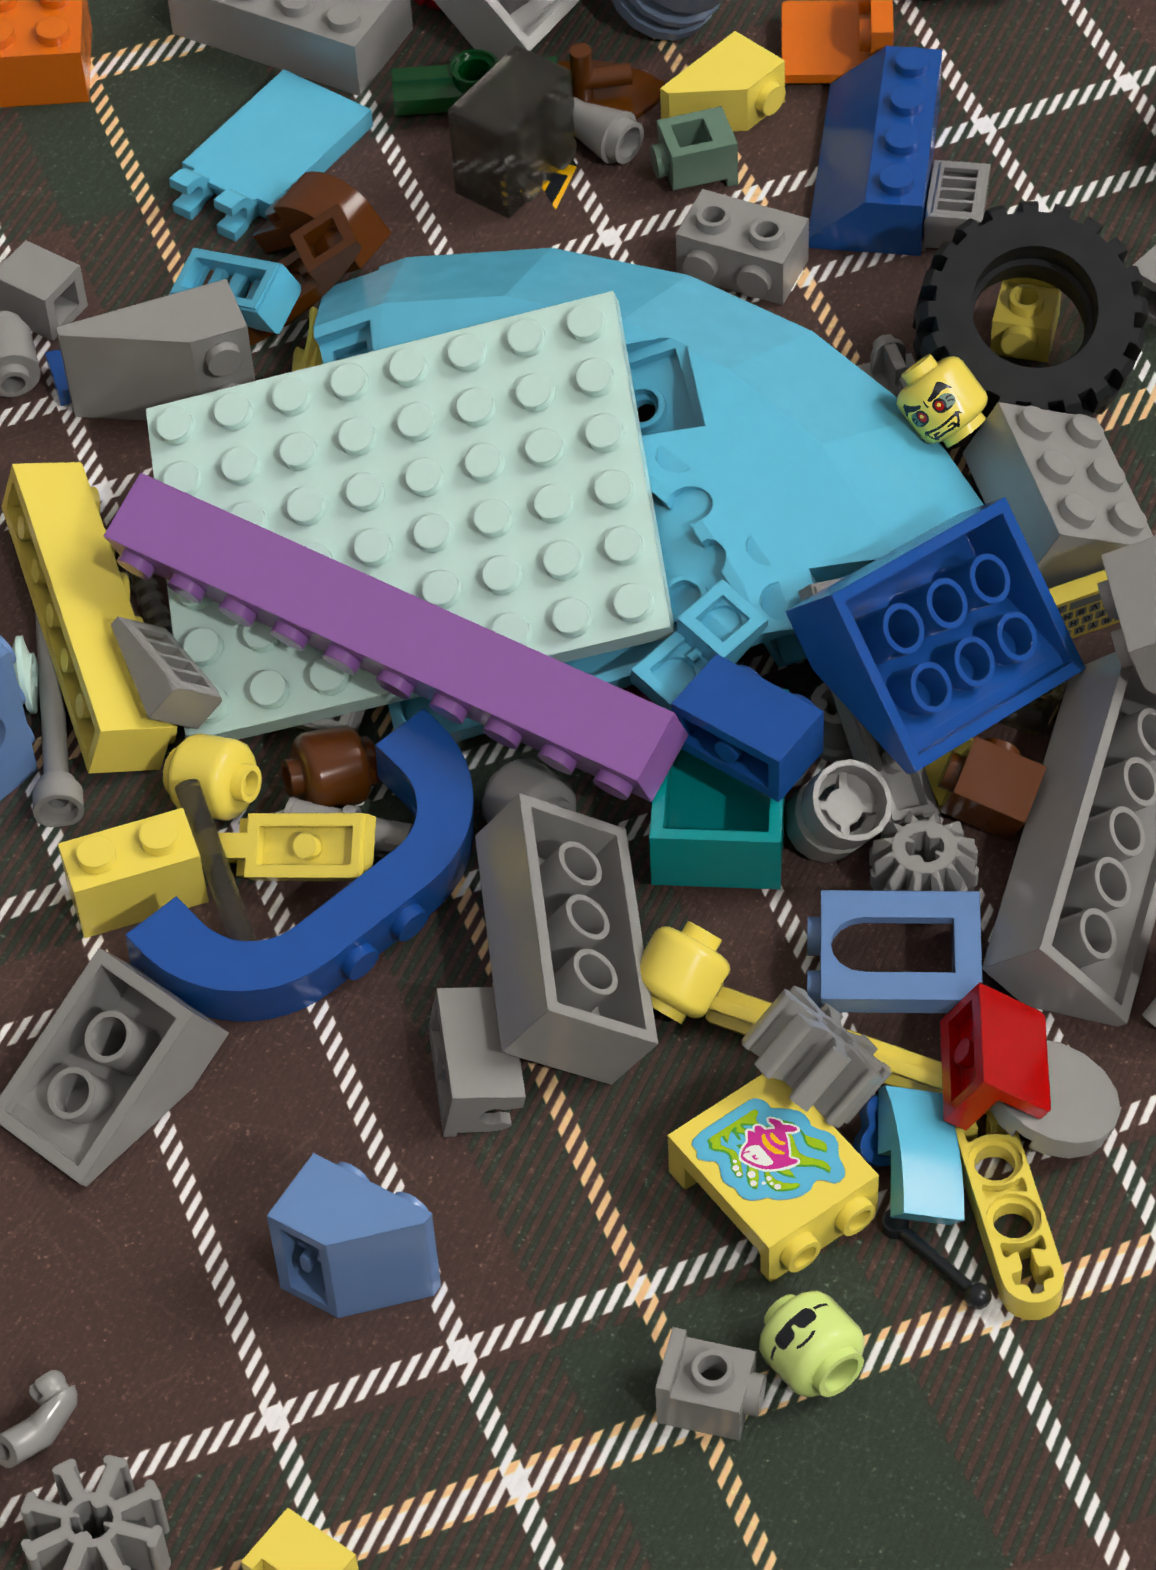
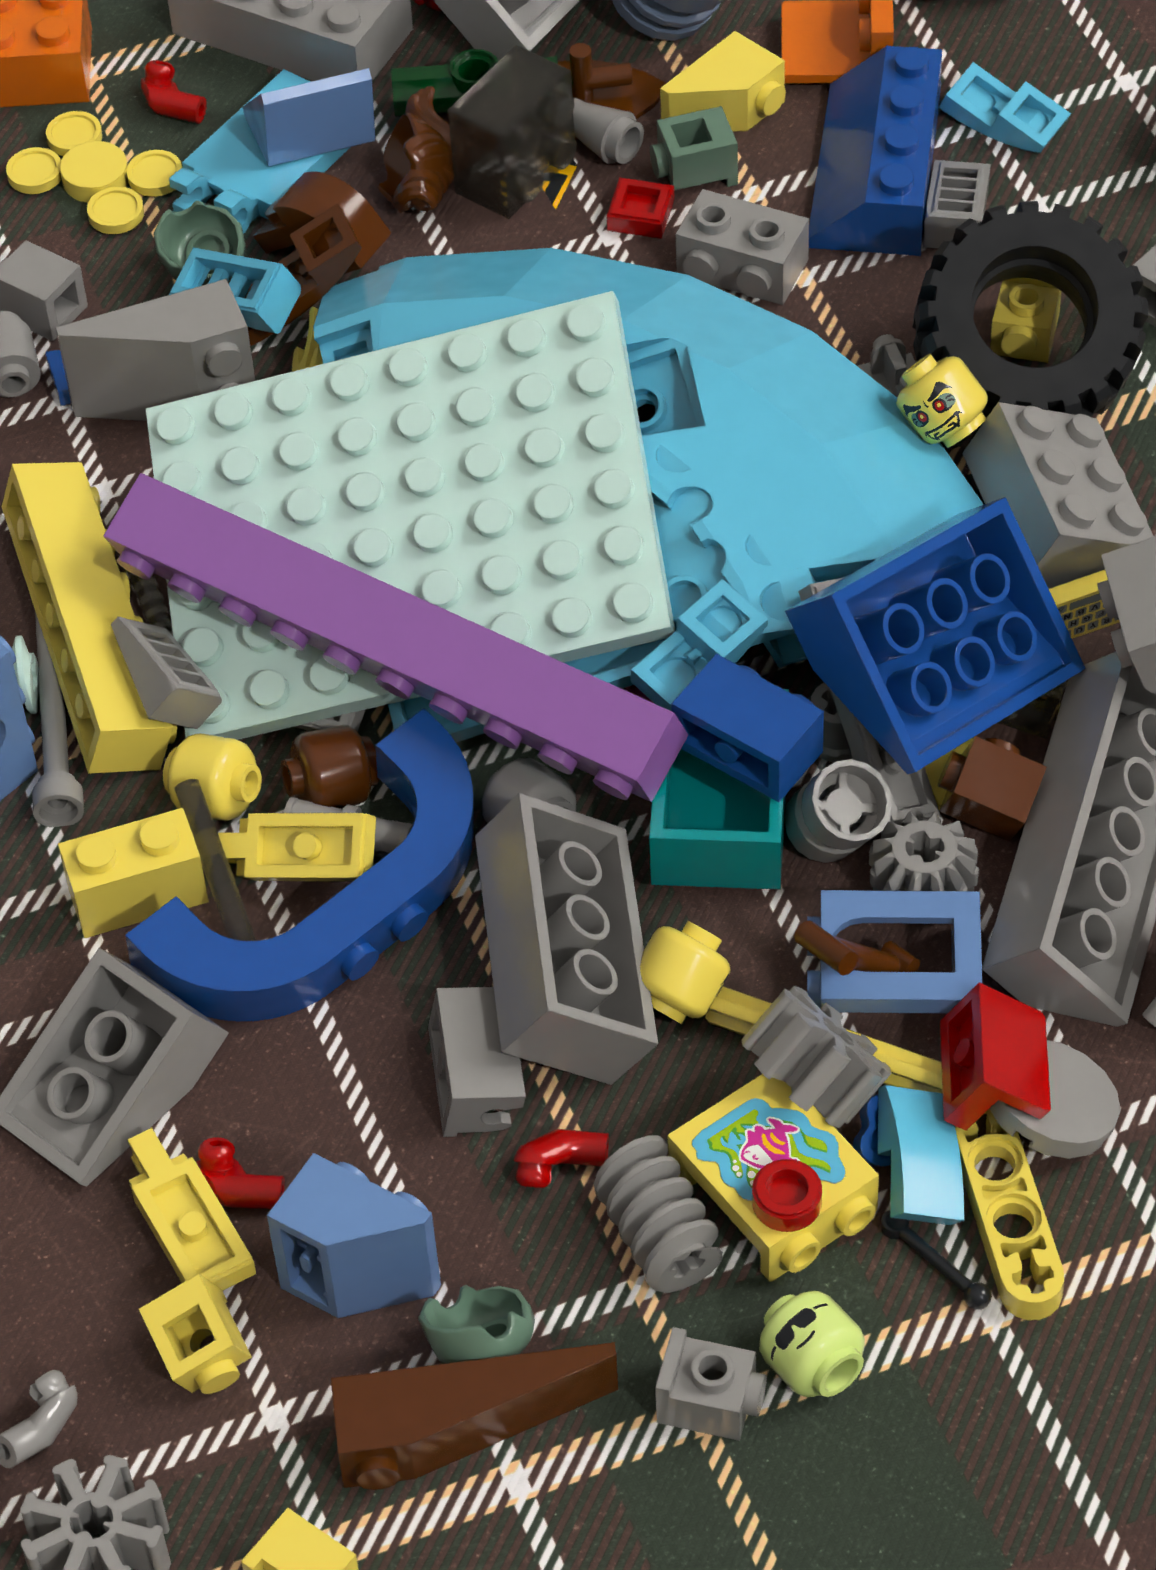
none -> light yellow piece [6,111,182,234]
none -> light yellow hinge [127,1128,256,1291]
none -> light yellow brick [139,1273,252,1394]
none -> red arm [141,60,207,124]
none -> sand green hair [153,200,246,285]
none -> red arm [196,1137,285,1209]
none -> medium blue slope [243,68,375,166]
none -> reddish brown slope [331,1342,619,1490]
none -> reddish brown hair [378,86,472,214]
none -> sand green hair [418,1285,535,1364]
none -> red arm [513,1129,609,1188]
none -> light grey piece [594,1135,722,1293]
none -> red tile [606,177,675,239]
none -> red tile [752,1159,822,1232]
none -> reddish brown piece [794,920,920,975]
none -> medium azure slope [939,62,1071,153]

